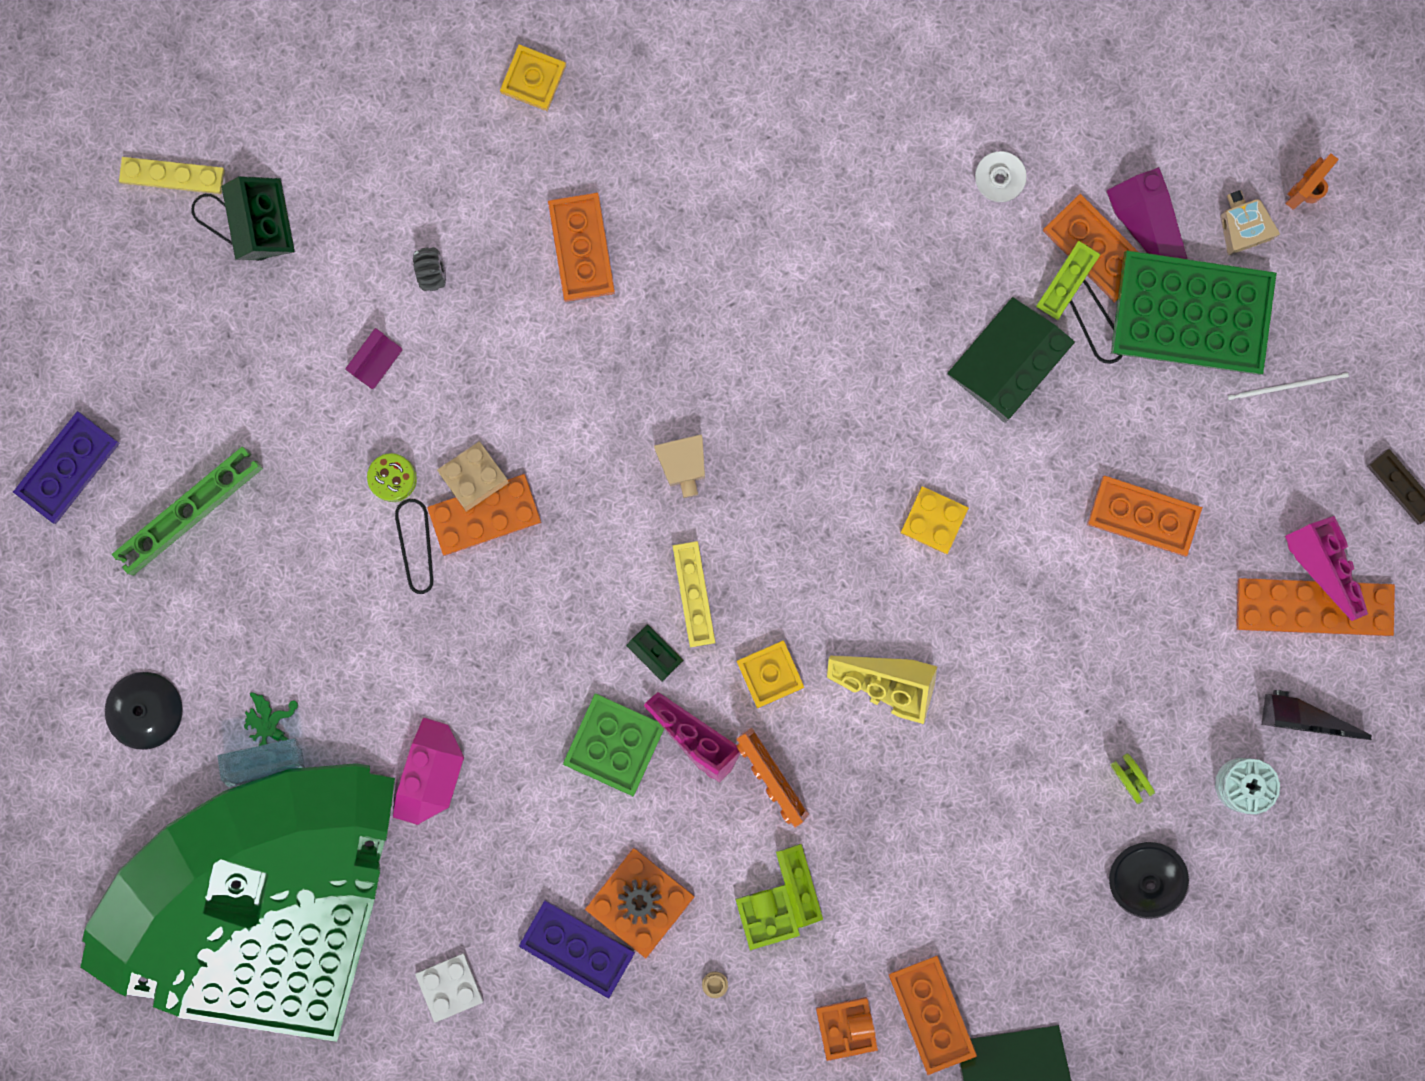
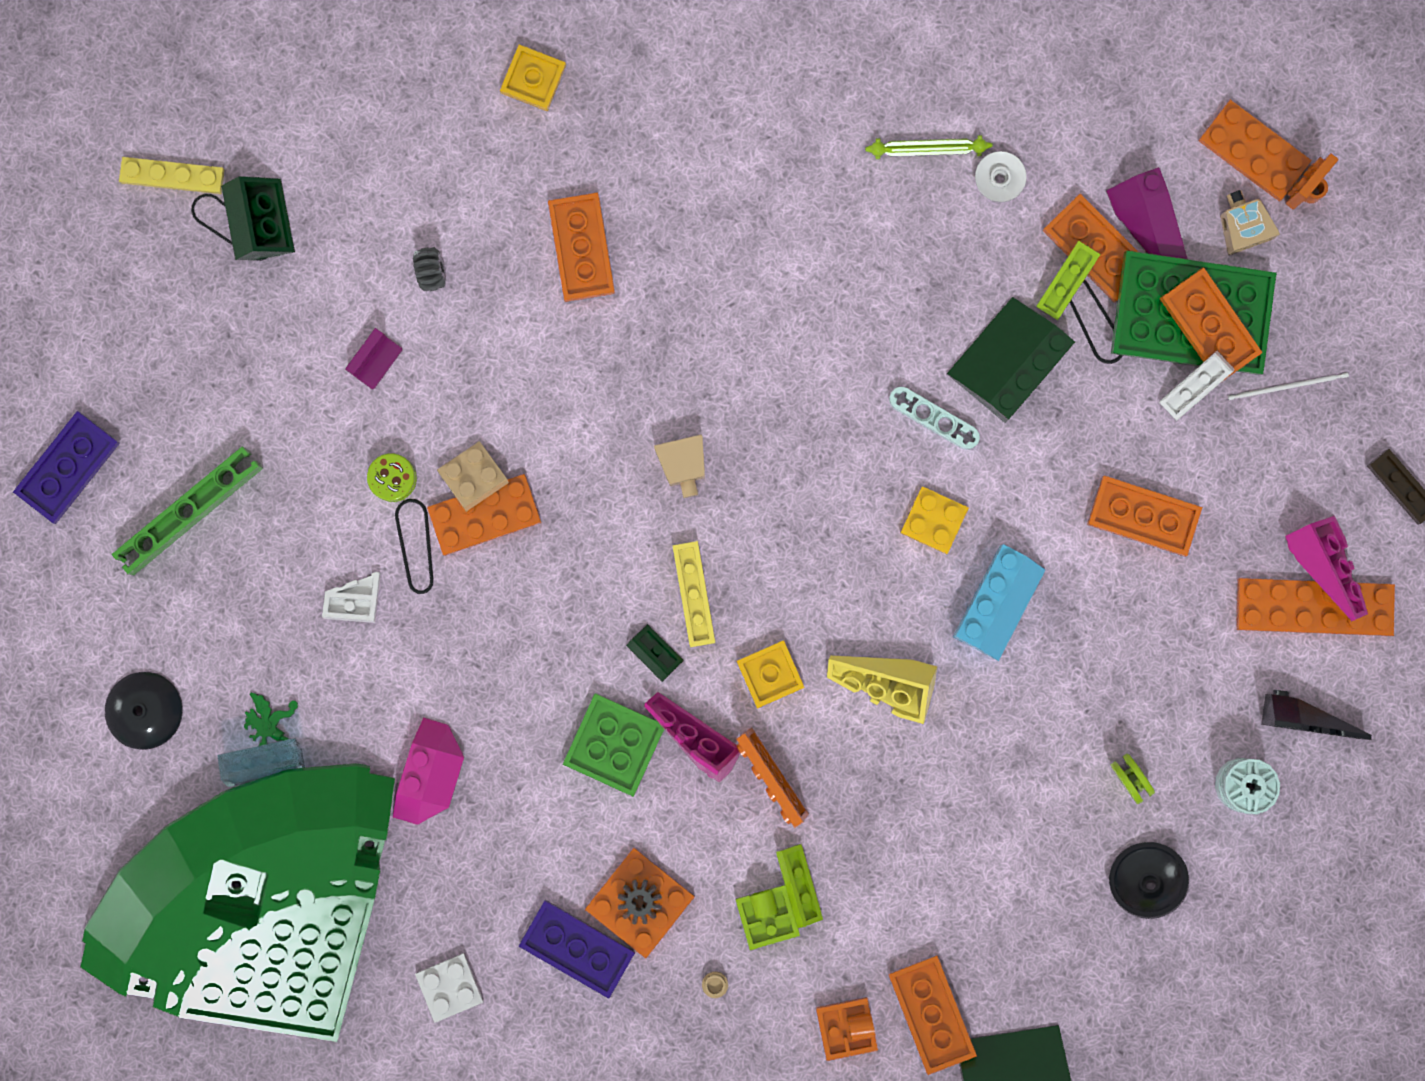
none -> white wing [322,572,381,623]
none -> lime wheel [865,135,992,159]
none -> light aqua beam [889,387,980,450]
none -> medium azure slope [953,544,1045,661]
none -> orange plate [1159,268,1262,381]
none -> white tile [1159,351,1235,421]
none -> orange plate [1198,99,1312,202]

